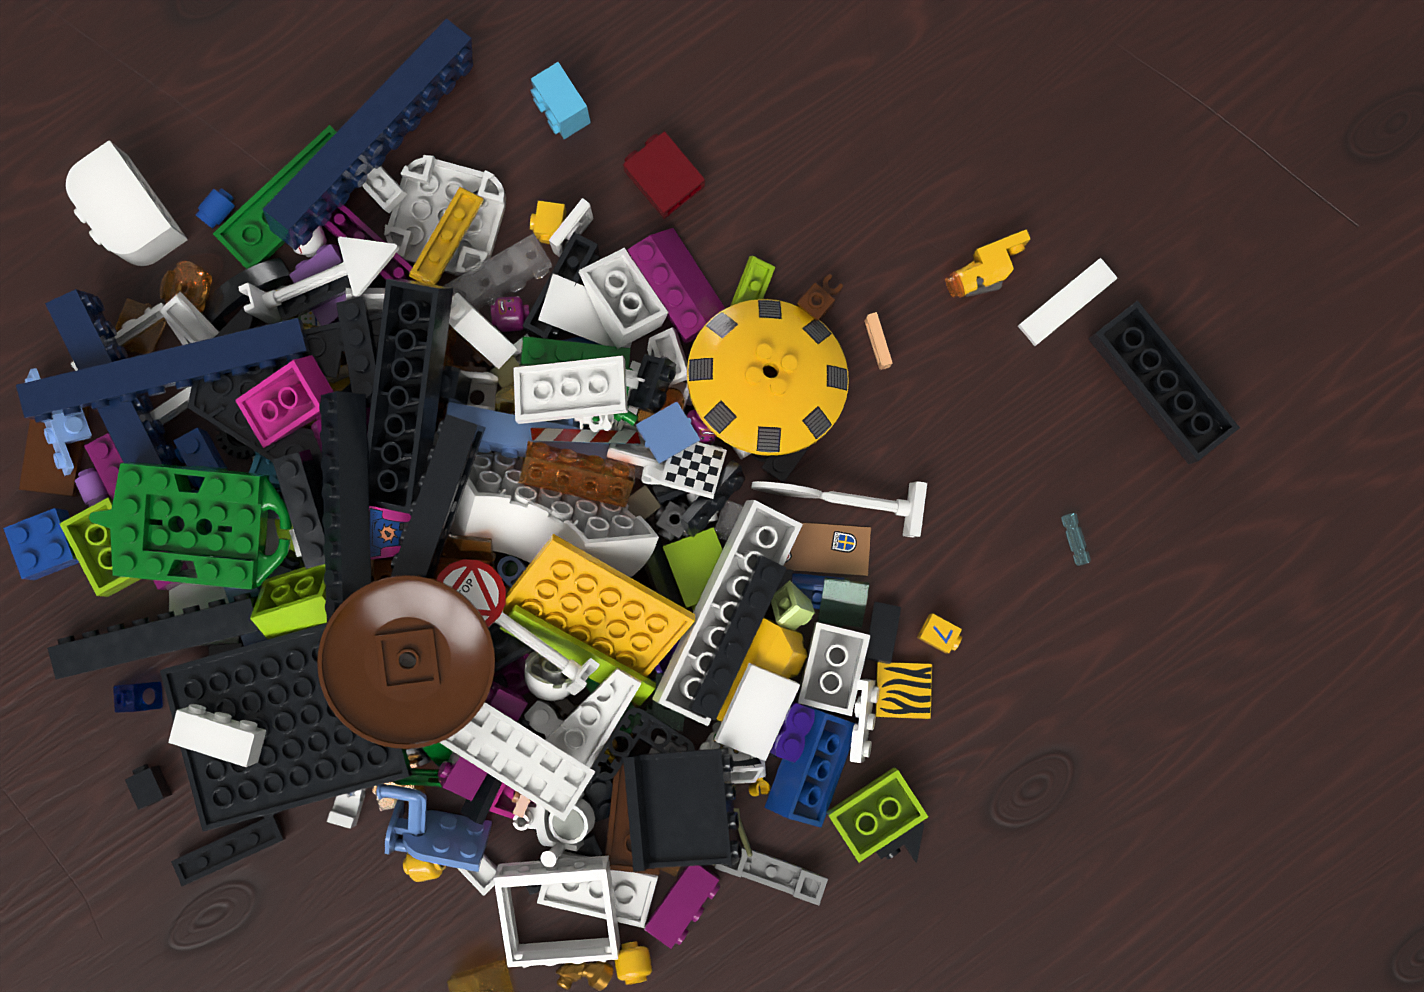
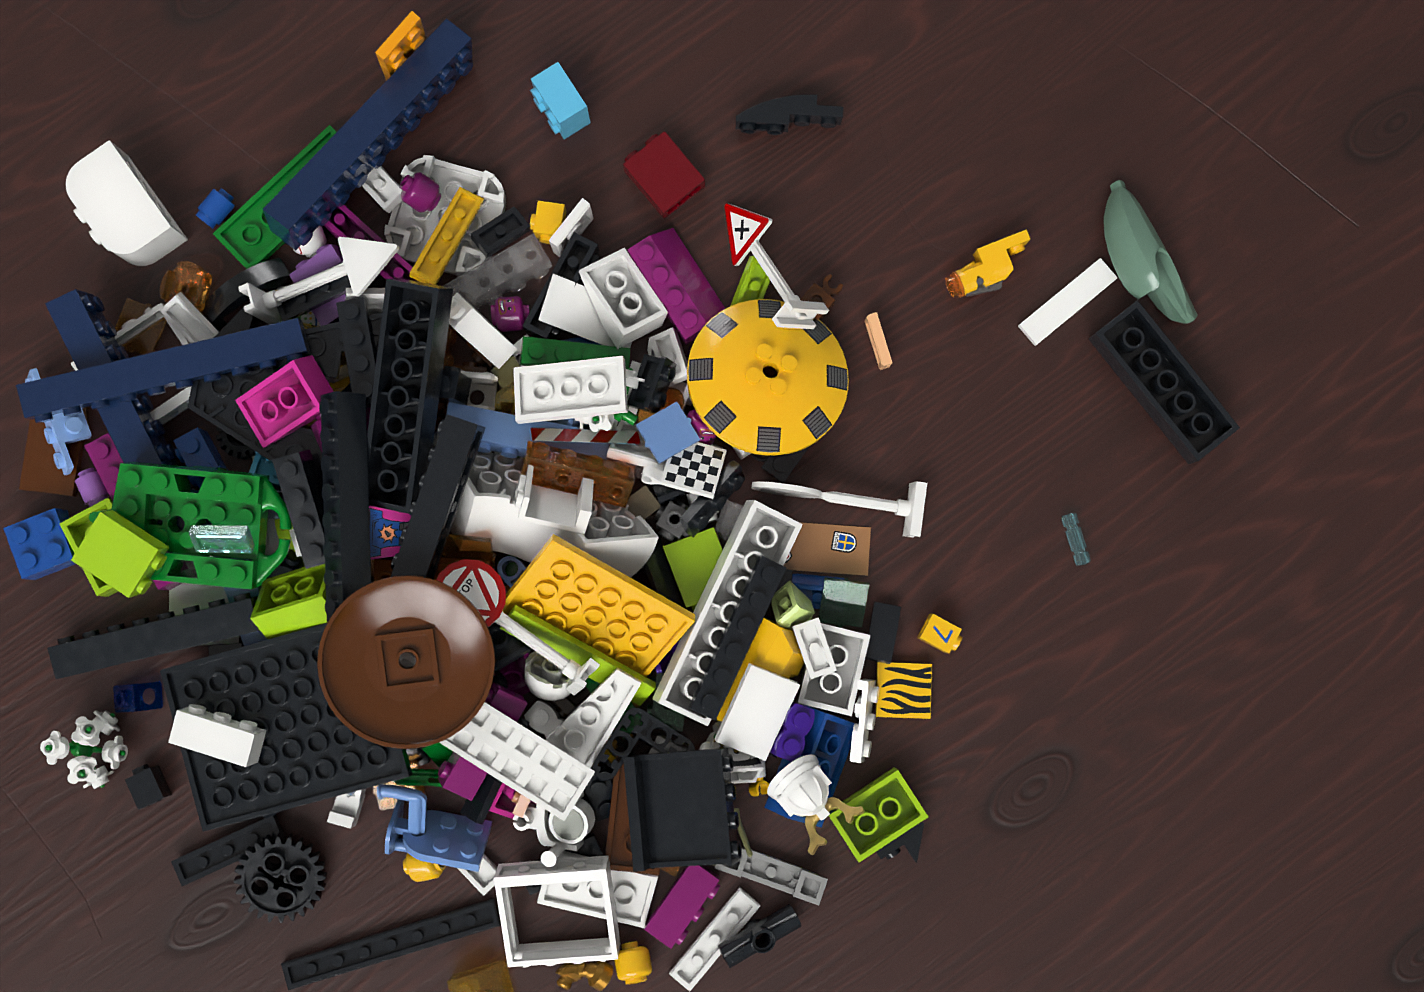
none -> white plant [40,710,128,789]
none -> lime brick [71,510,169,598]
none -> clear light blue plate [189,525,255,553]
none -> black gear [234,832,327,923]
none -> black tile [281,898,501,990]
none -> light orange plate [375,11,426,81]
none -> magenta head [399,172,441,213]
none -> black plate [471,206,530,258]
none -> white panel [515,465,594,534]
none -> white tile [669,886,761,991]
none -> black piece [717,904,801,968]
none -> white piece [724,203,829,329]
none -> black slope [735,95,843,135]
none -> white helmet [767,754,865,855]
none -> white plate [792,617,837,679]
none -> sand green piece [1104,180,1198,324]

